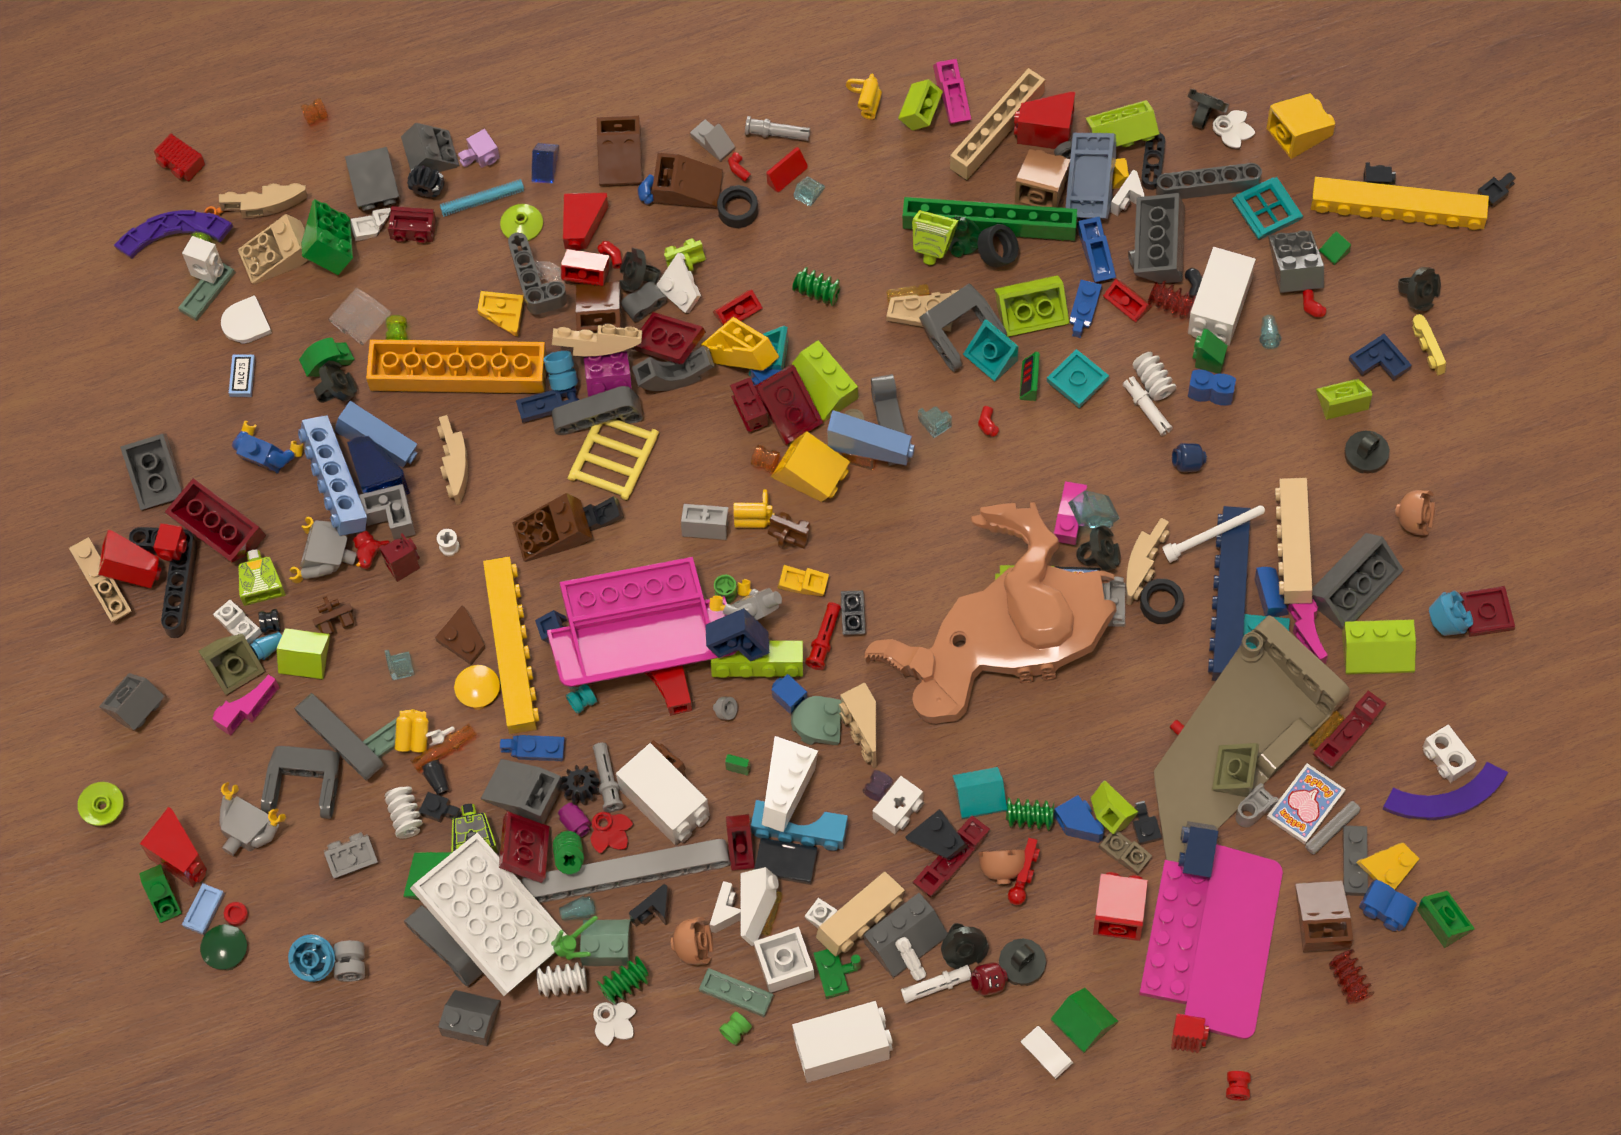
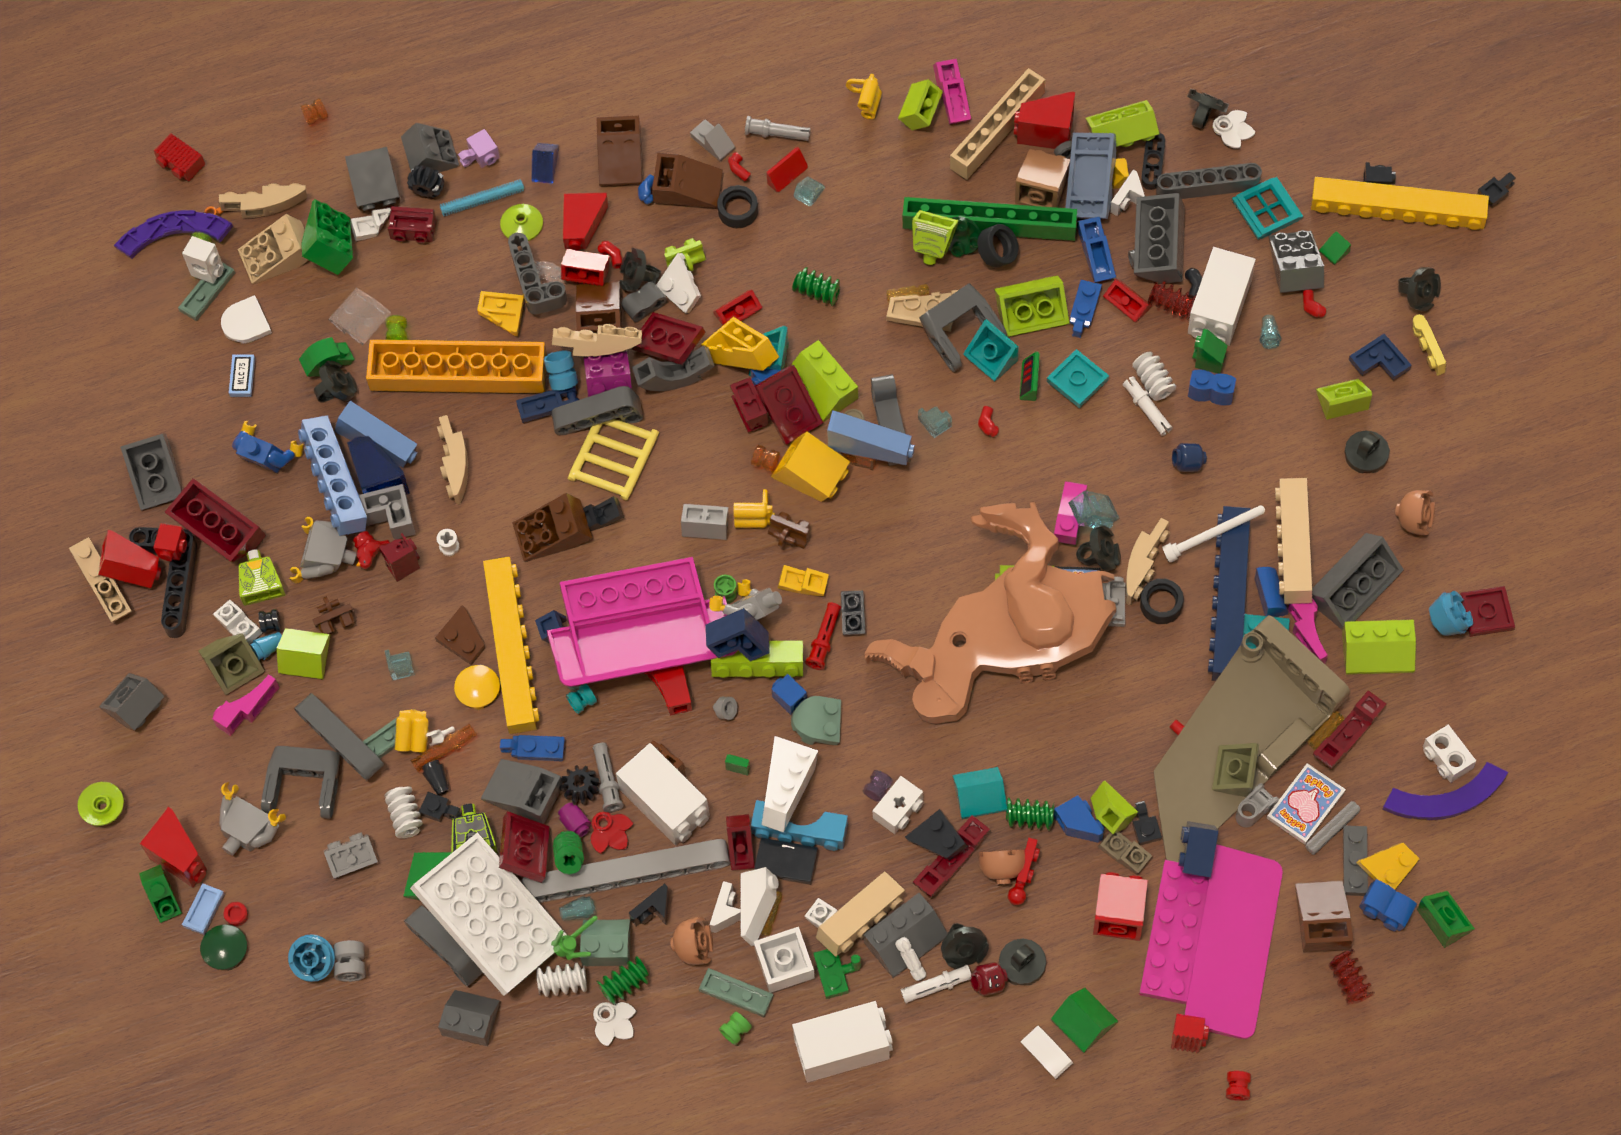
tan slope [839,683,877,769] -> none
yellow slope [1266,93,1335,159] -> none

